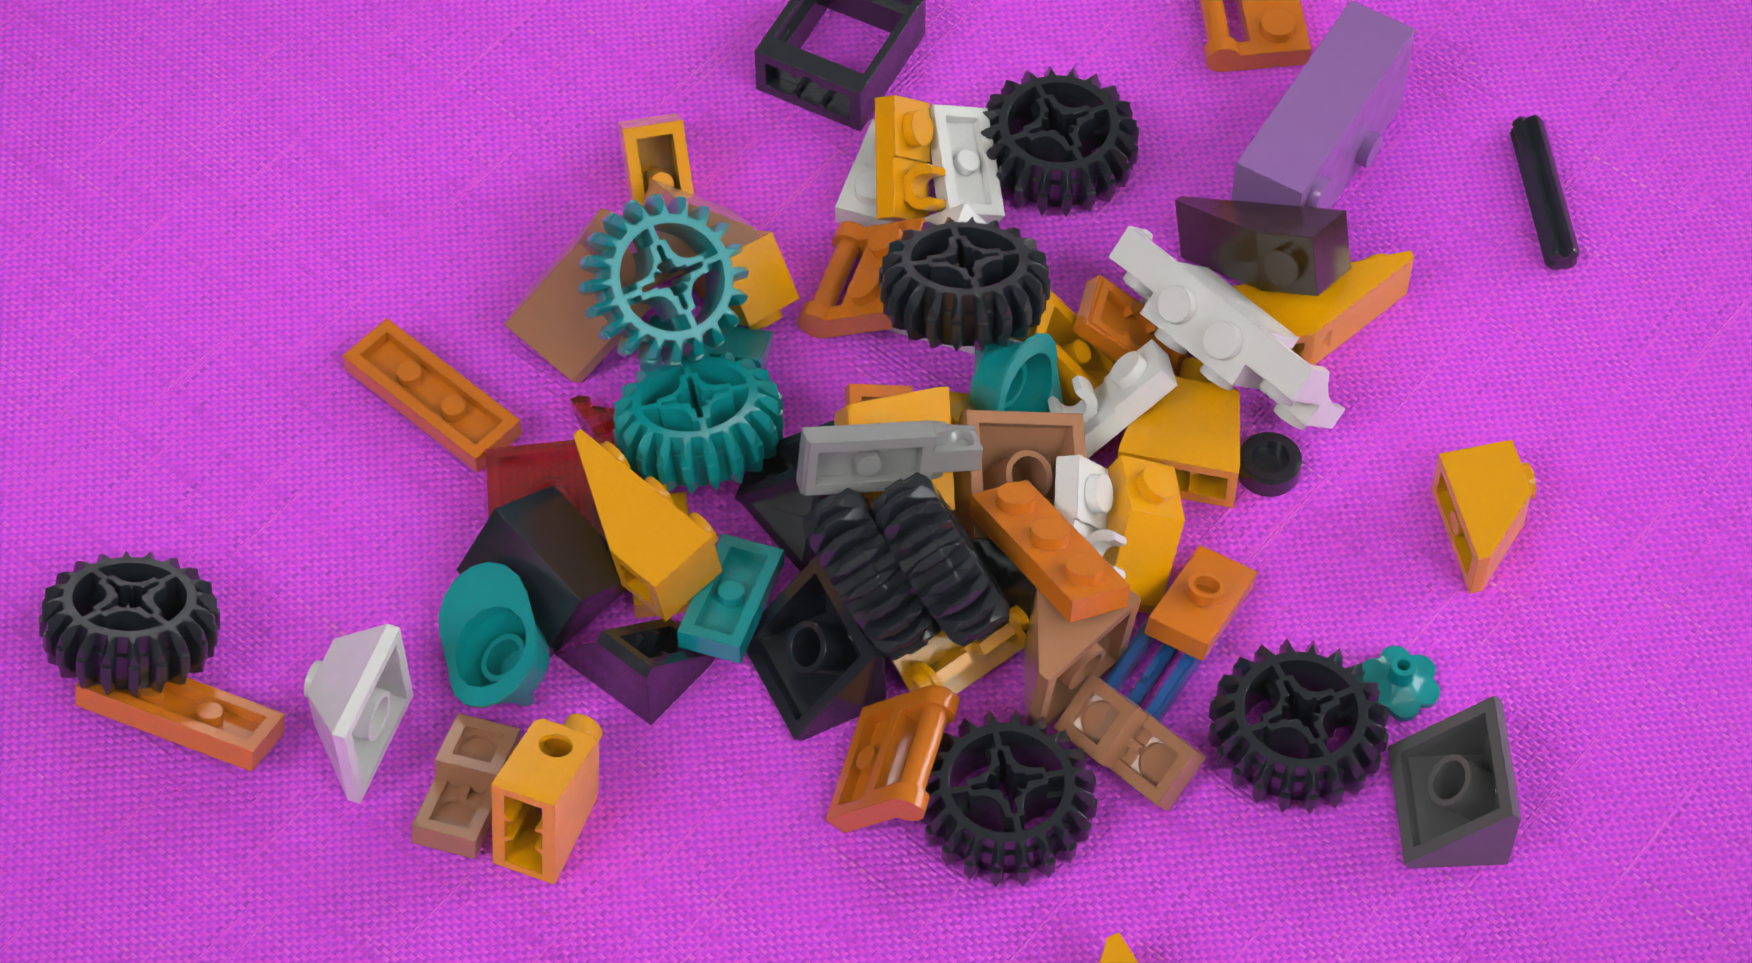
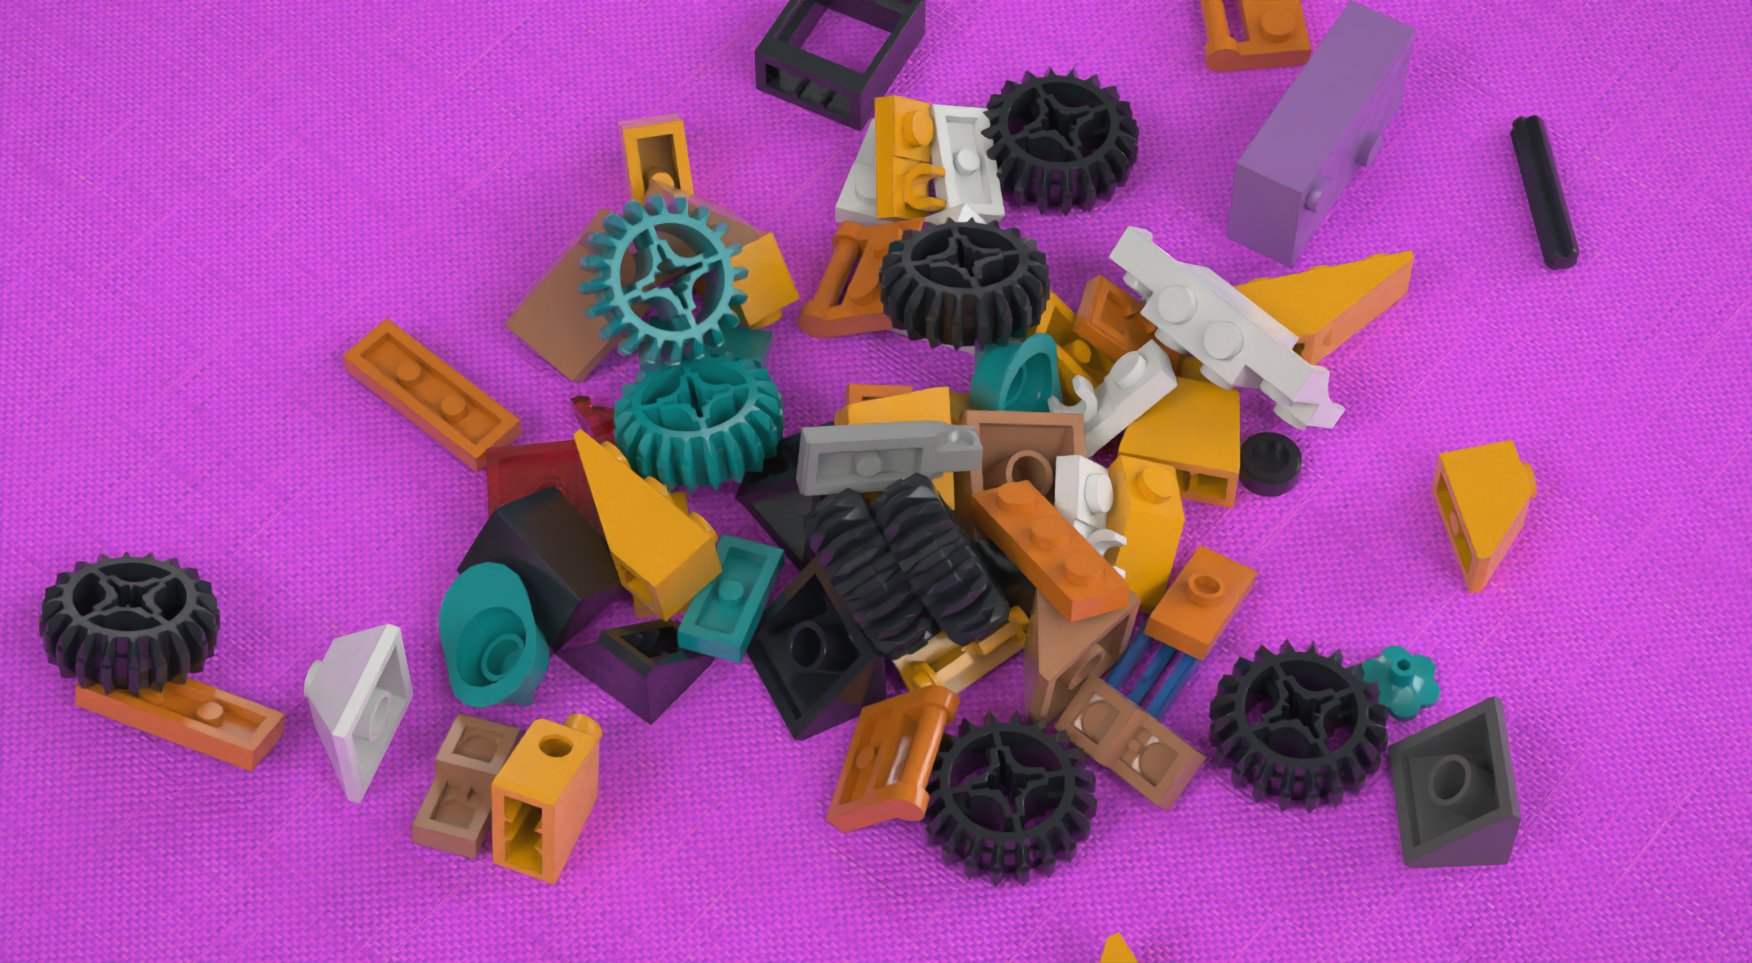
slope [1175,196,1351,296] -> none

